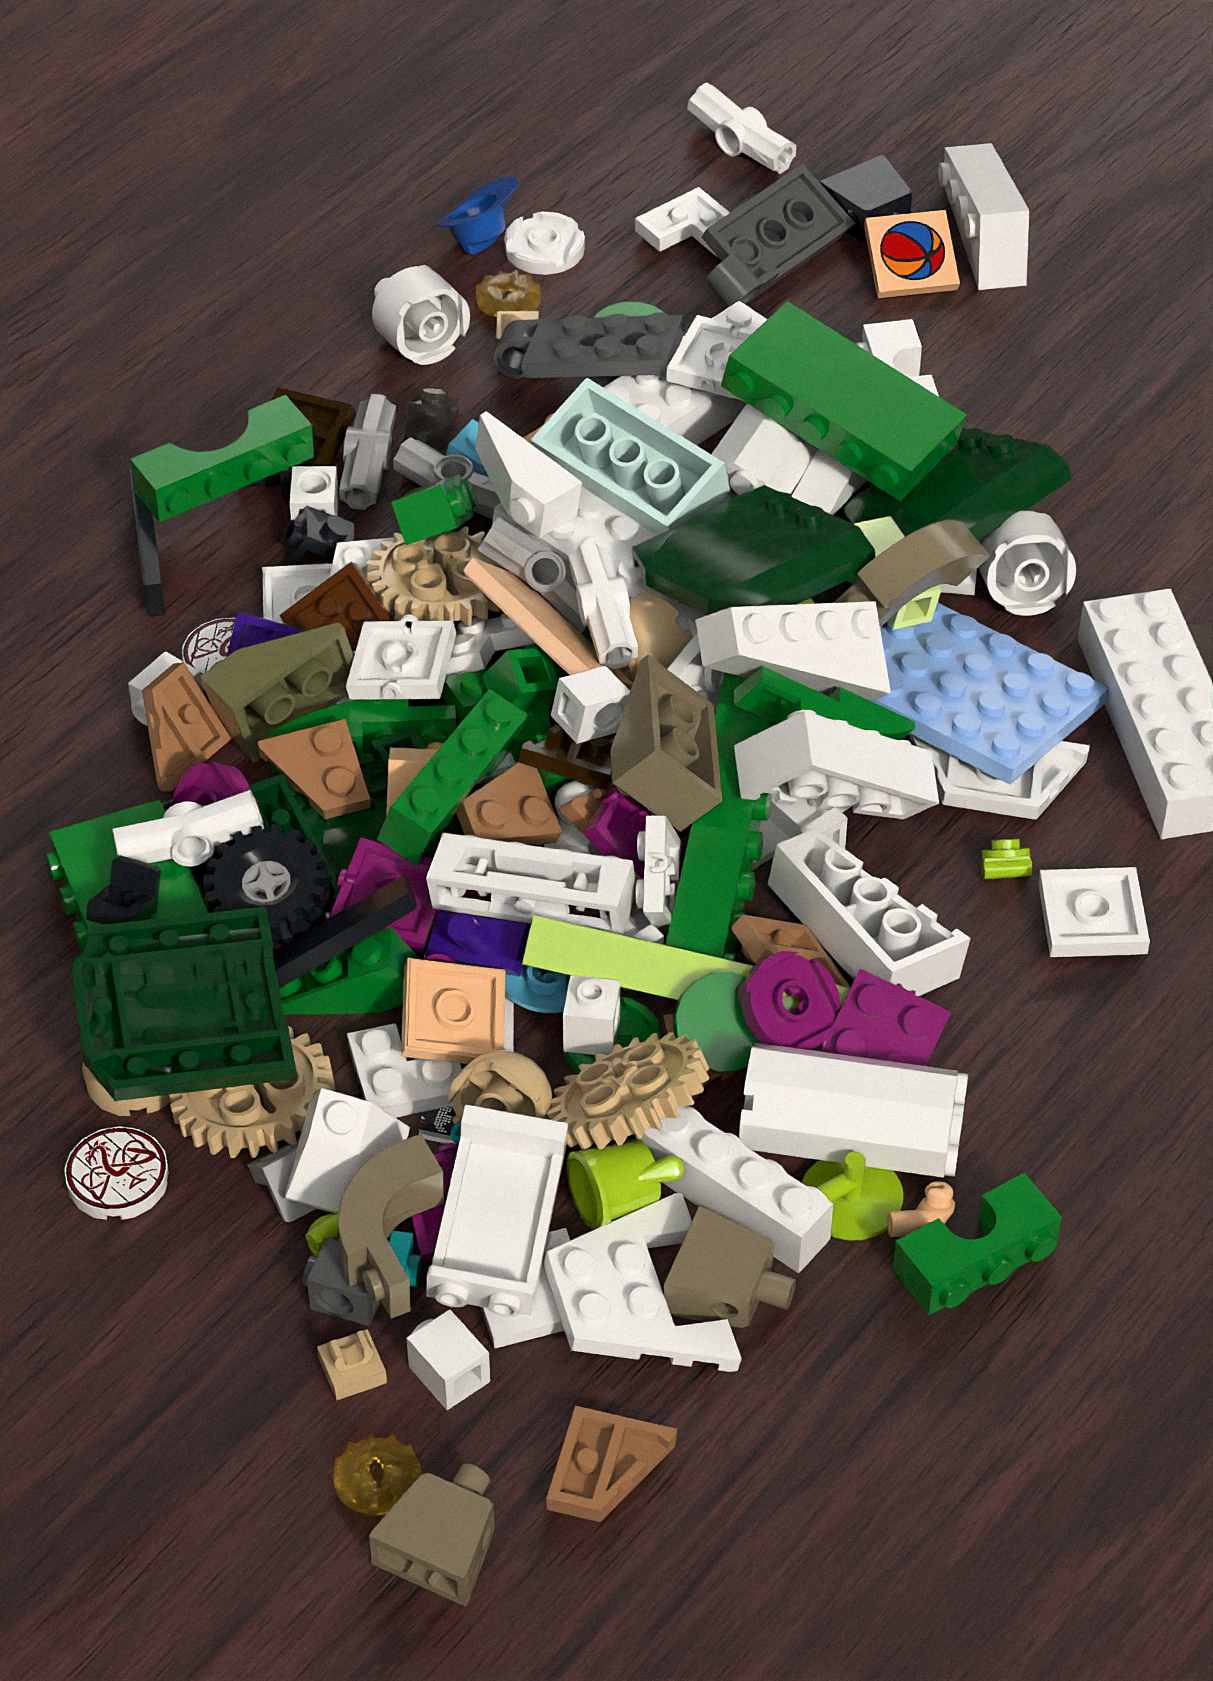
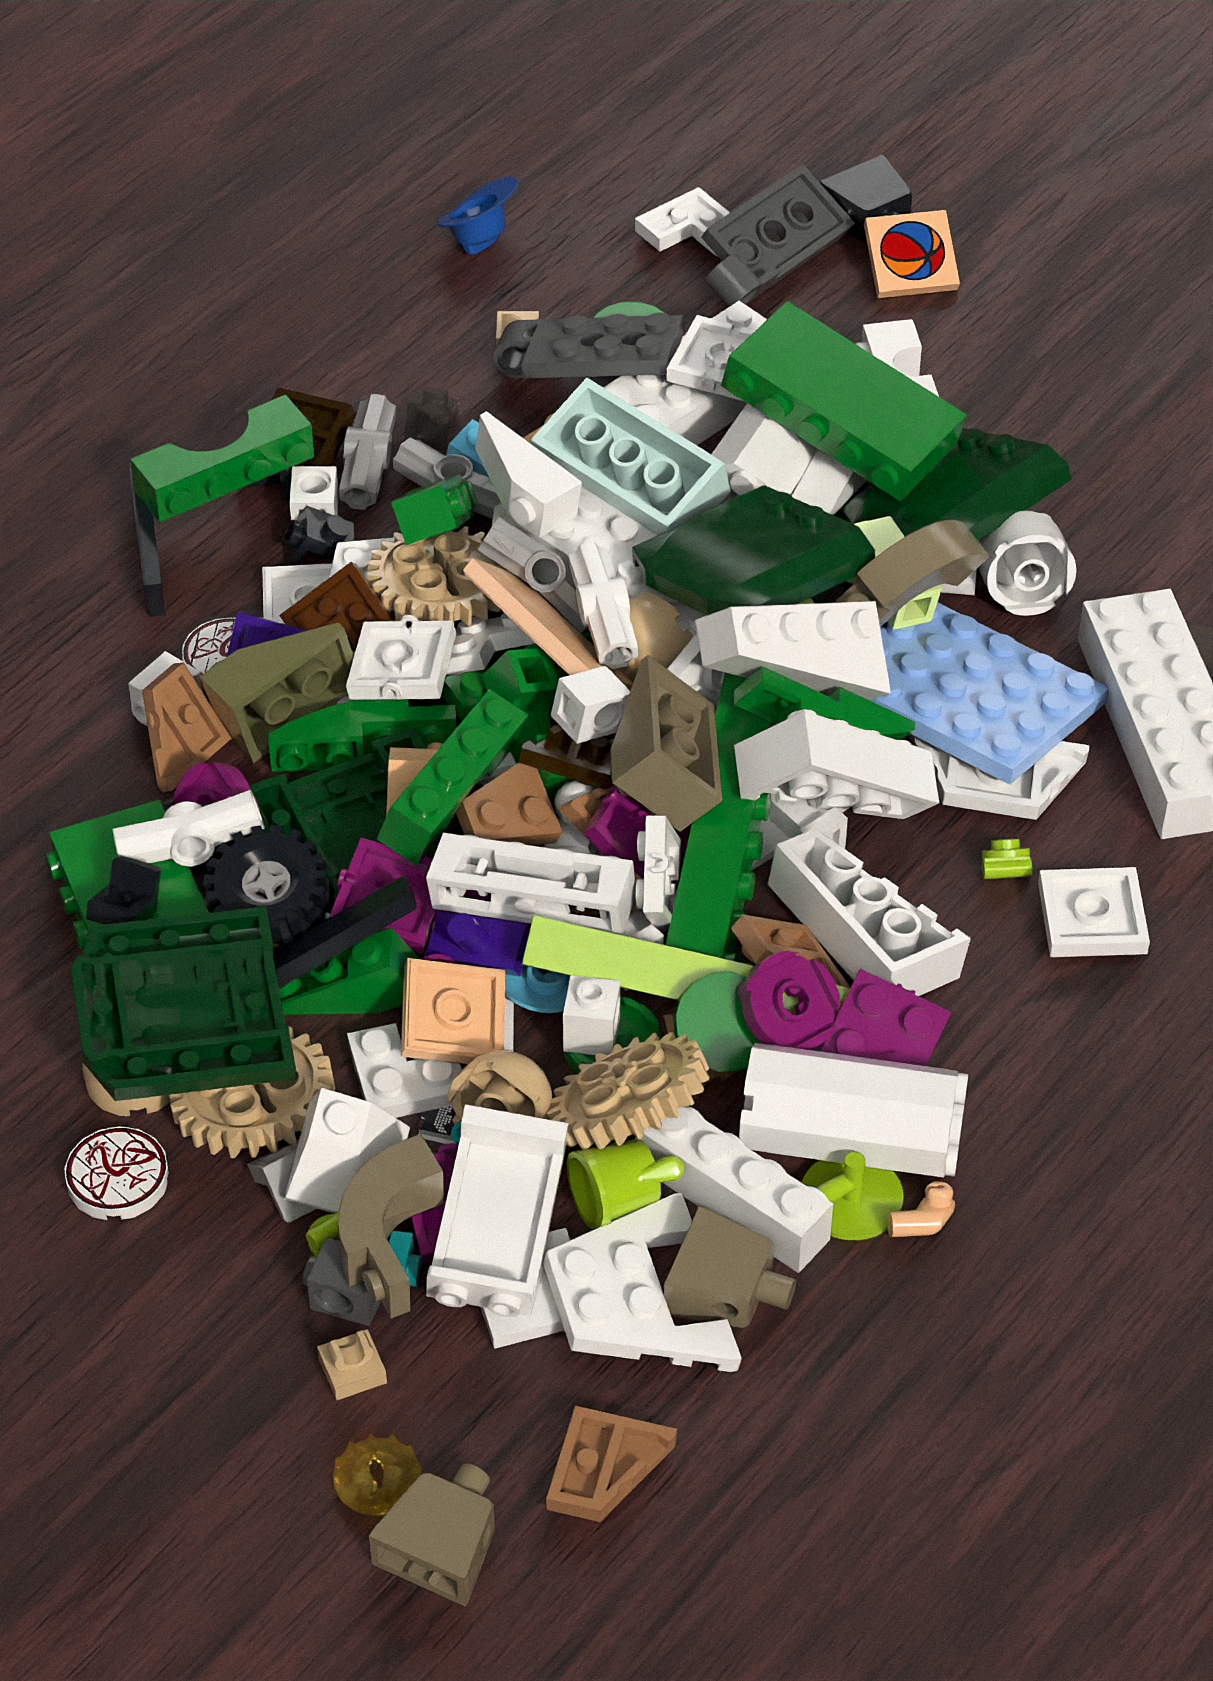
medium nougat wing [257,719,371,819] -> none
white brick [372,265,470,365] -> none
white brick [407,1310,490,1410] -> none
clear yellow gear [476,270,541,318] -> none
white tile [504,211,585,275] -> none
white piece [687,82,796,174] -> none
green arch [892,1173,1062,1316] -> none
white wedge [938,143,1029,290] -> none

